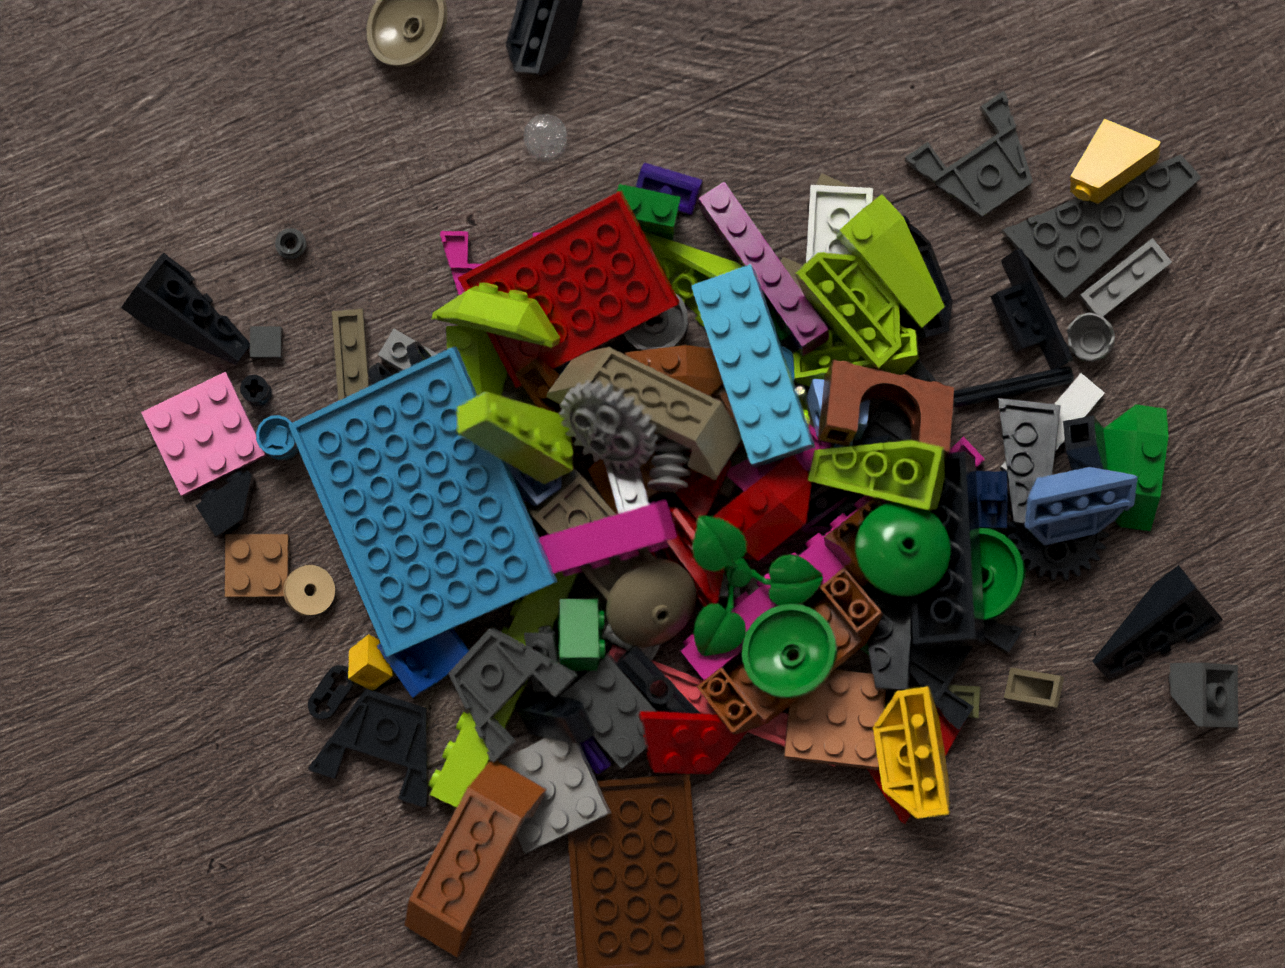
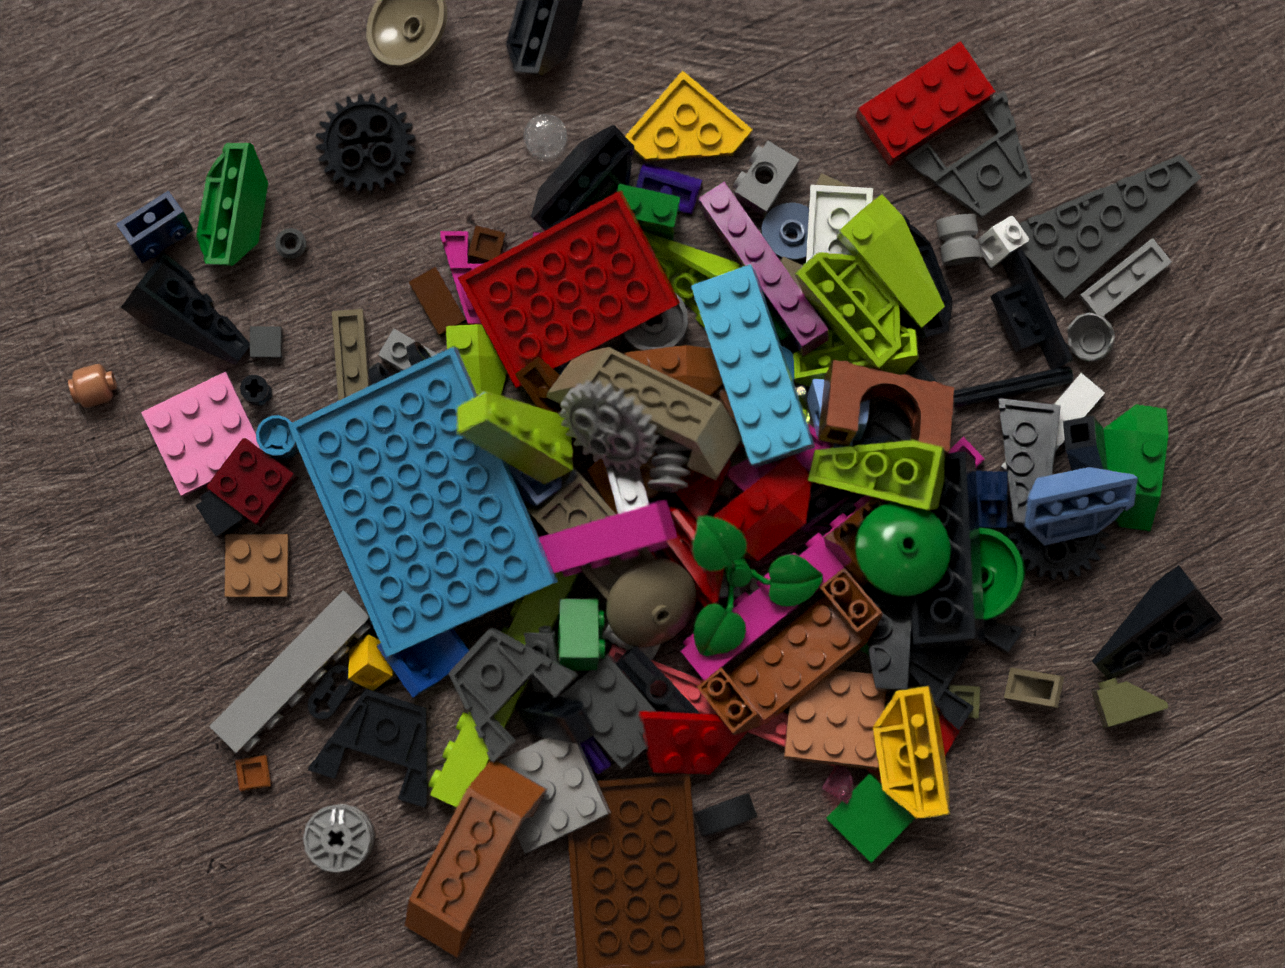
tan piece [283,565,335,616] -> none
lime wedge [432,283,560,348] -> none
green dish [742,604,837,698] -> none
yellow slope [1070,119,1161,204] -> none
dark grey slope [1169,663,1238,728] -> none
none -> nougat head [68,364,117,408]
none -> dark blue brick [116,190,194,263]
none -> green wedge [196,143,268,266]
none -> dark red bracket [207,438,298,527]
none -> light grey brick [209,590,372,753]
none -> dark orange tile [235,755,272,791]
none -> light grey wheel [303,804,376,872]
none -> black gear [315,93,416,194]
none -> reddish brown tile [409,267,466,336]
none -> reddish brown plate [468,225,506,262]
none -> black wedge [531,125,635,231]
none -> yellow plate [625,71,753,161]
none -> black tyre [694,793,757,837]
none -> light grey brick [732,141,799,217]
none -> sand blue dish [761,203,809,260]
none -> clear pink tile [822,765,853,804]
none -> green tile [826,772,916,863]
none -> red brick [855,41,996,167]
none -> light grey wheel [936,214,982,266]
none -> white bracket [977,216,1029,268]
none -> olive slope [1092,678,1169,728]

